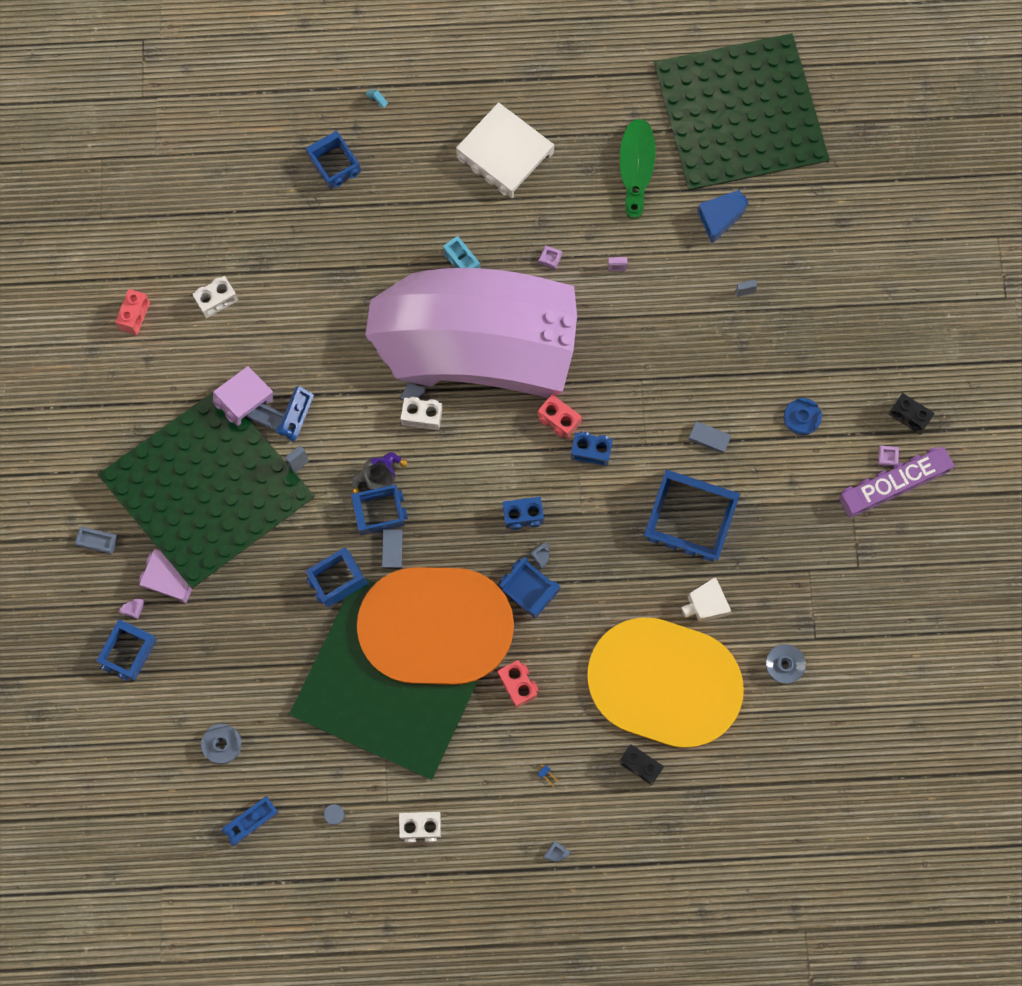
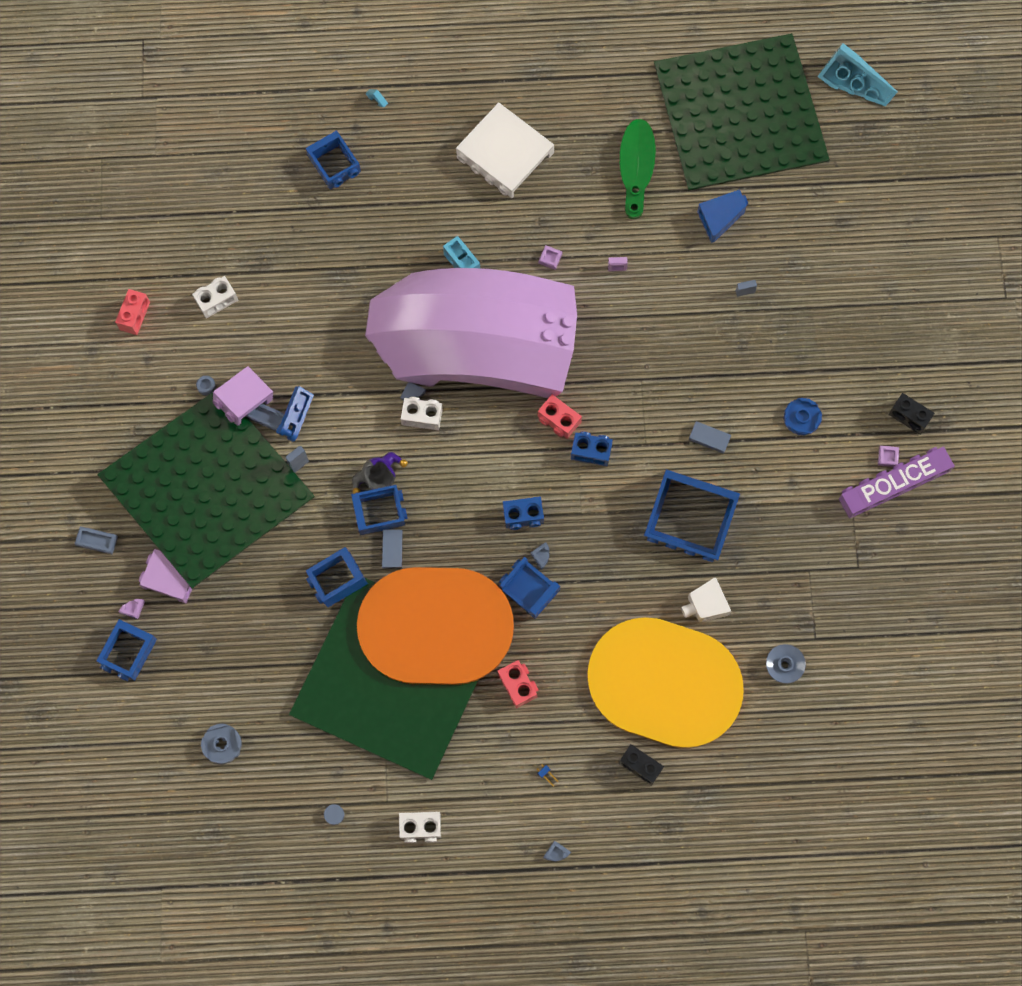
blue plate [221,796,279,847] -> none
none -> sand blue tile [196,376,216,395]
none -> medium azure wedge [818,43,898,106]

